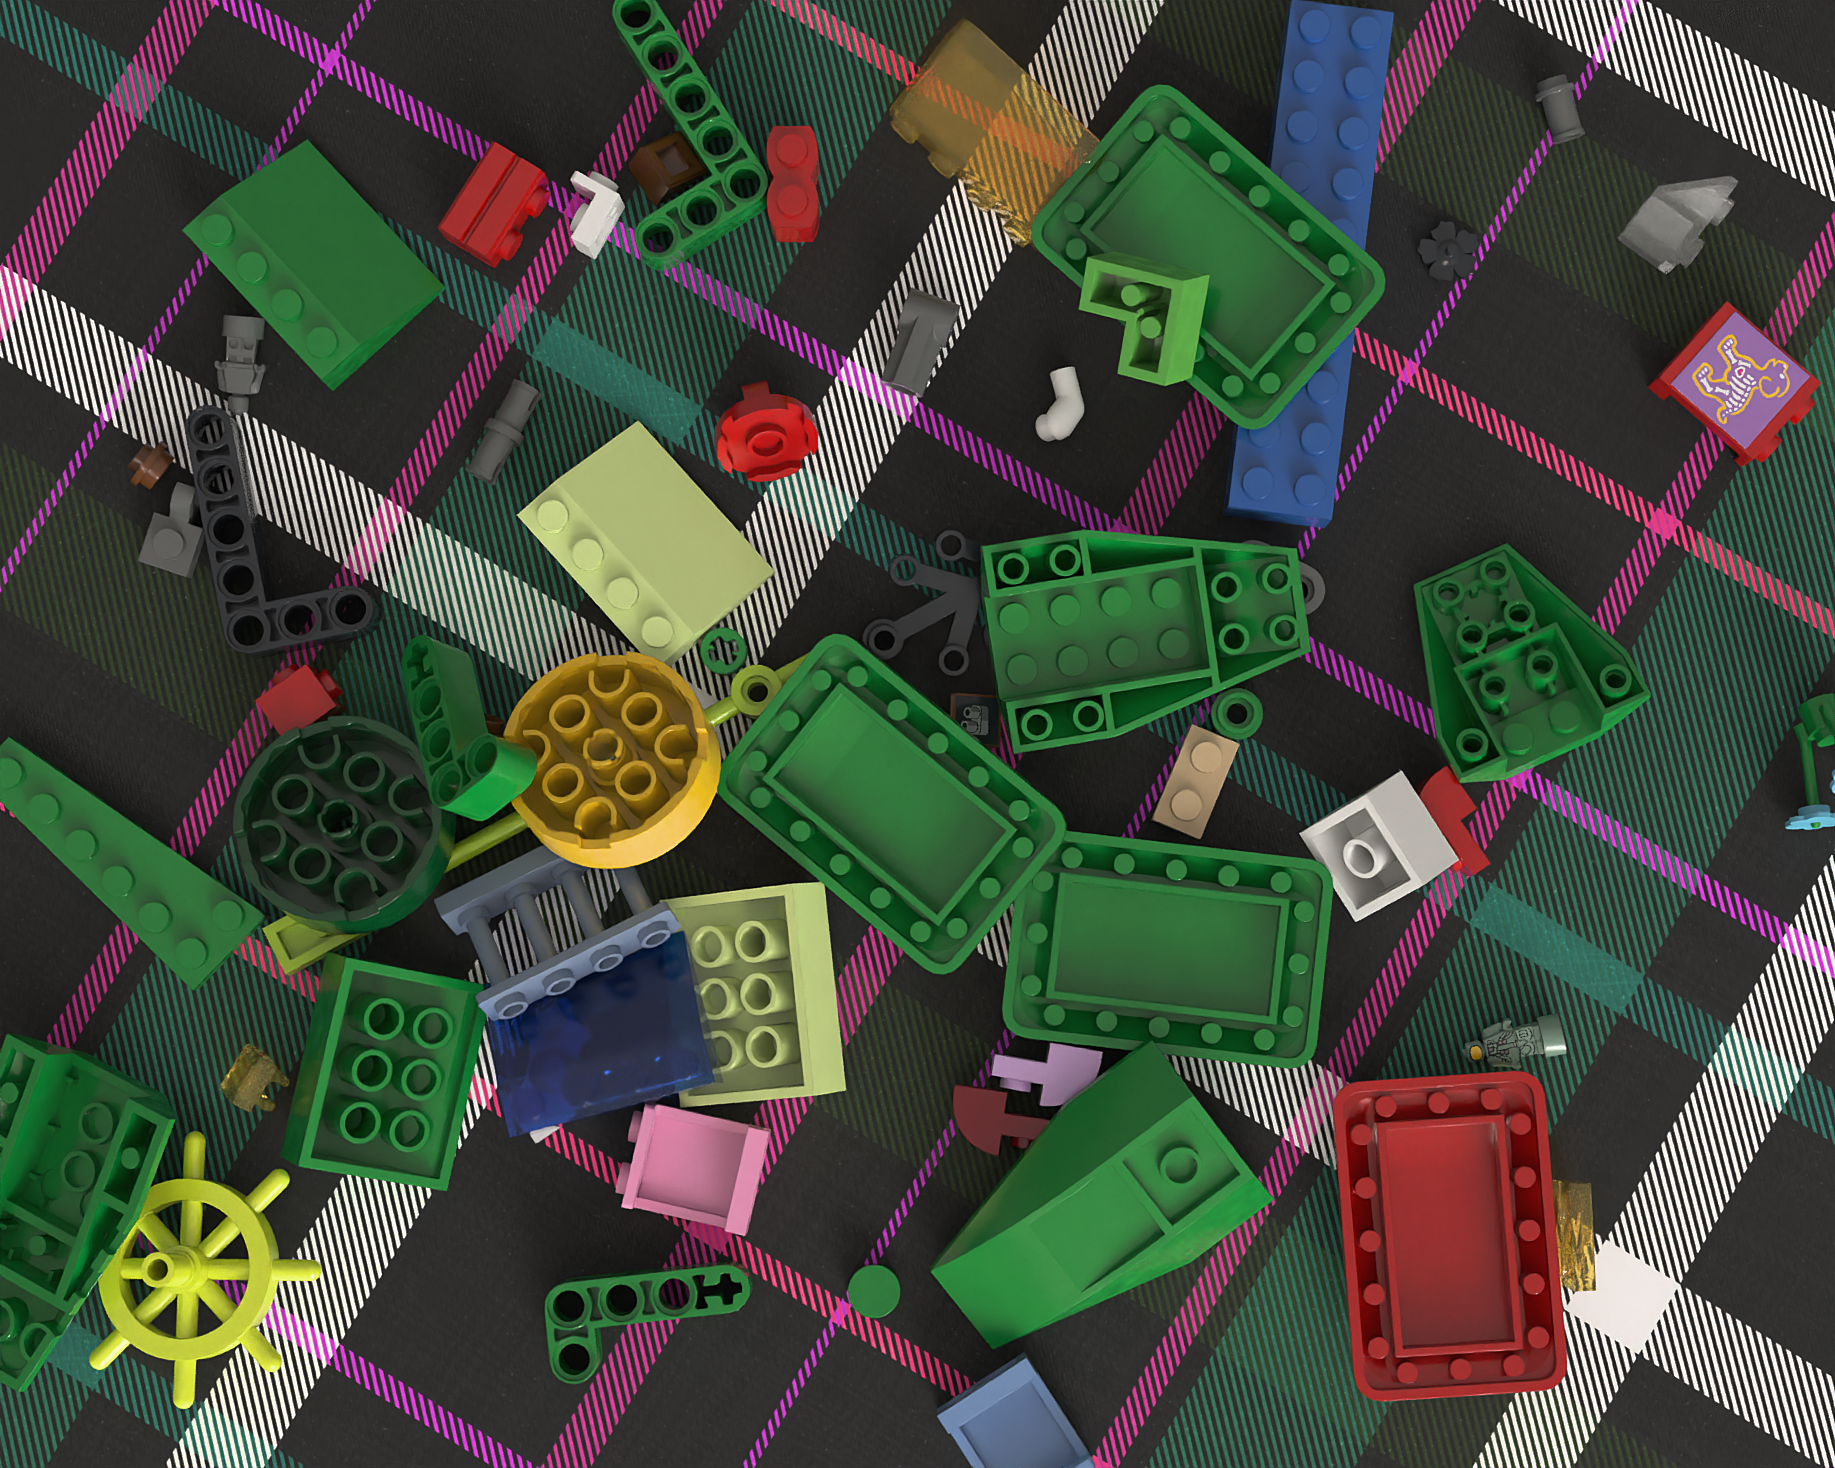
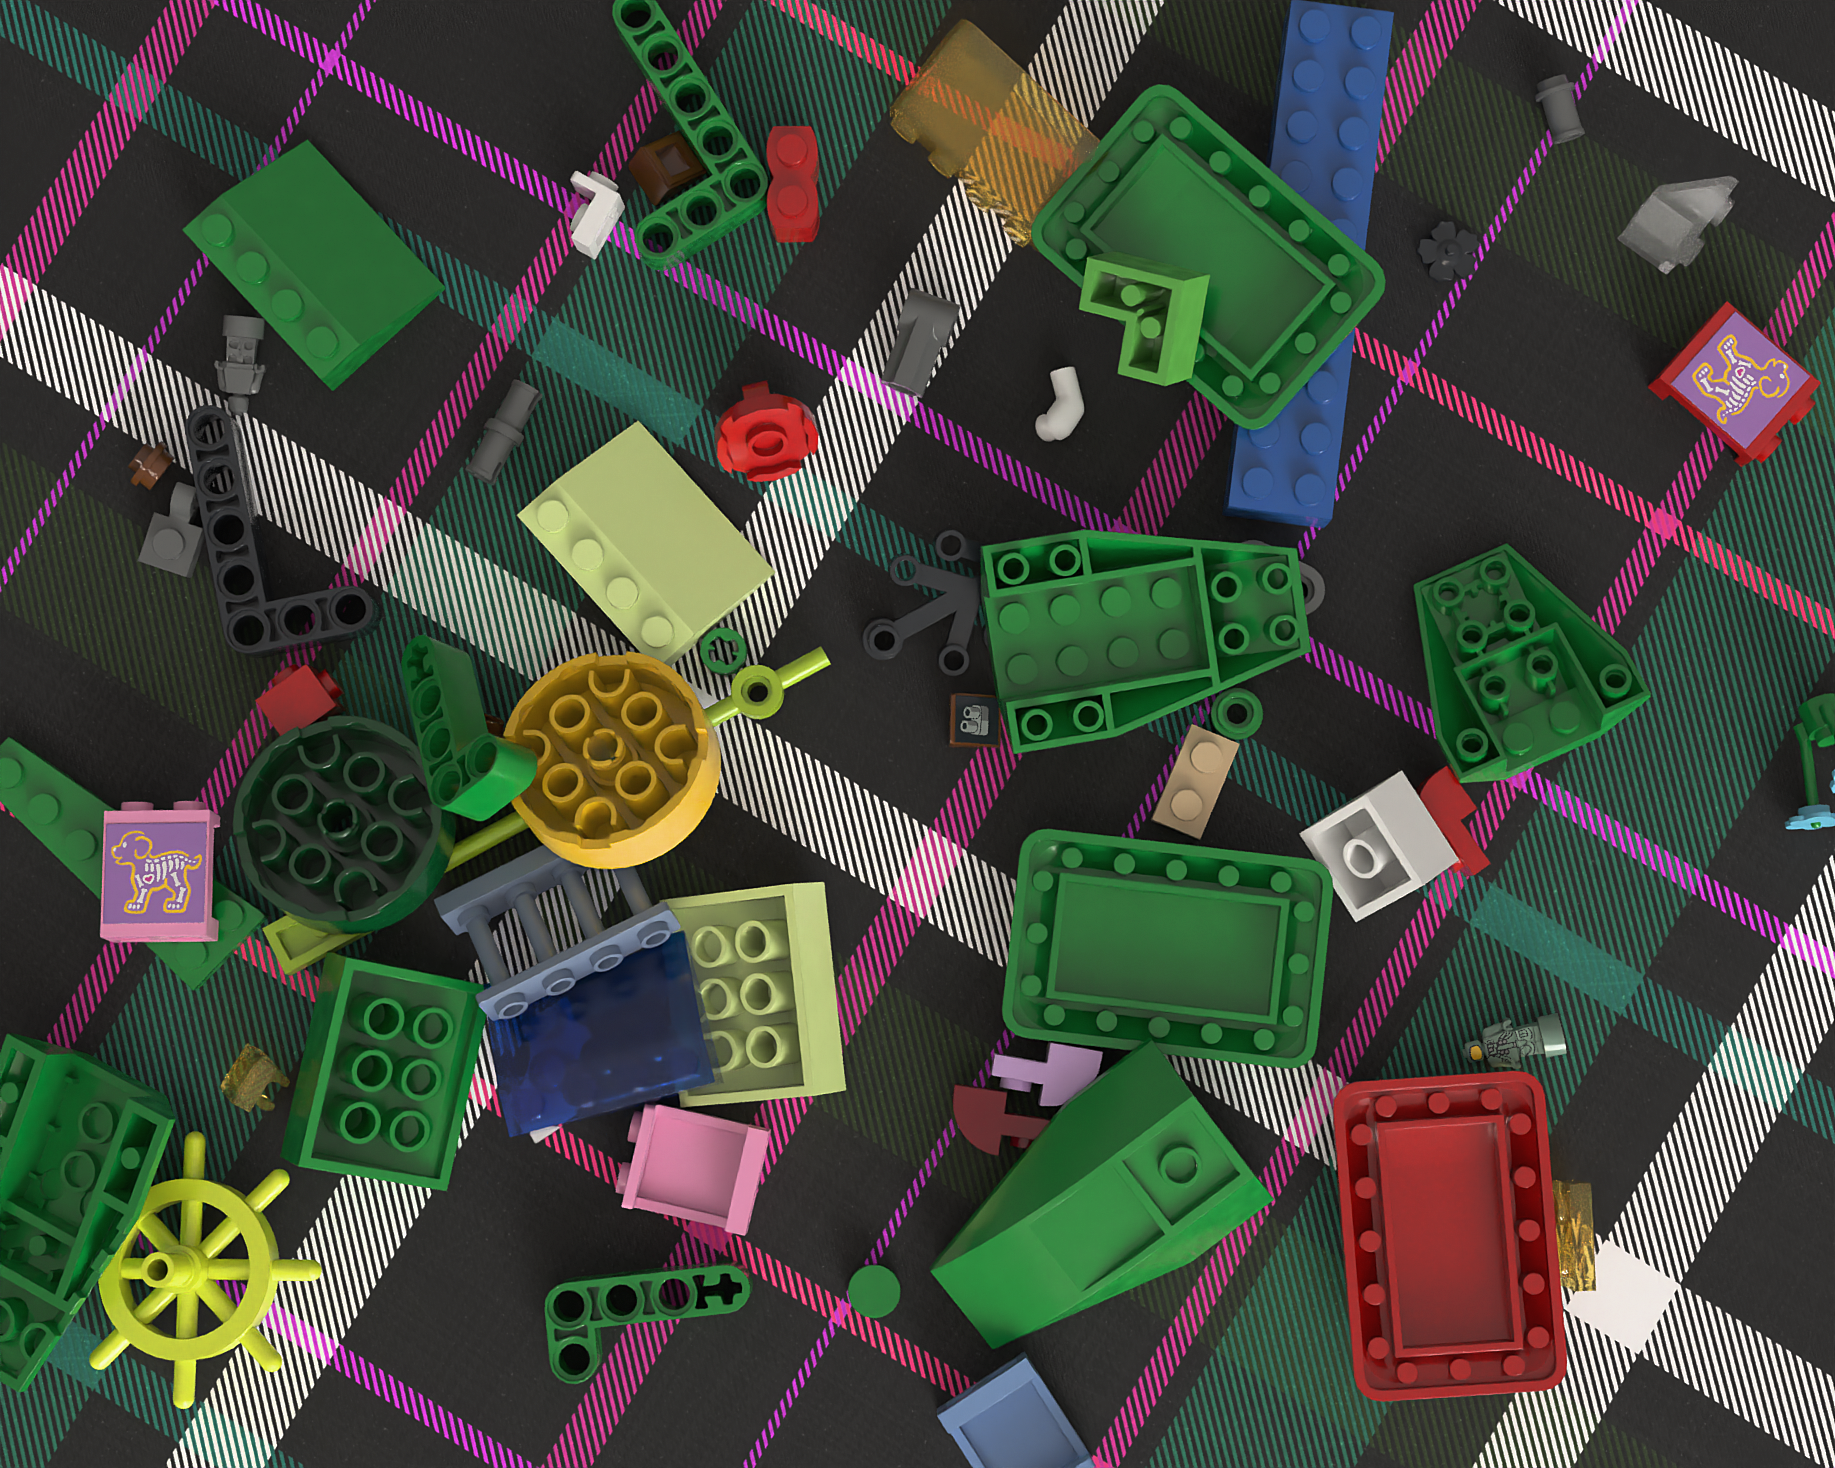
red brick [438,141,551,268] -> none
green wedge [717,634,1067,974] -> none
none -> panel [100,801,220,943]

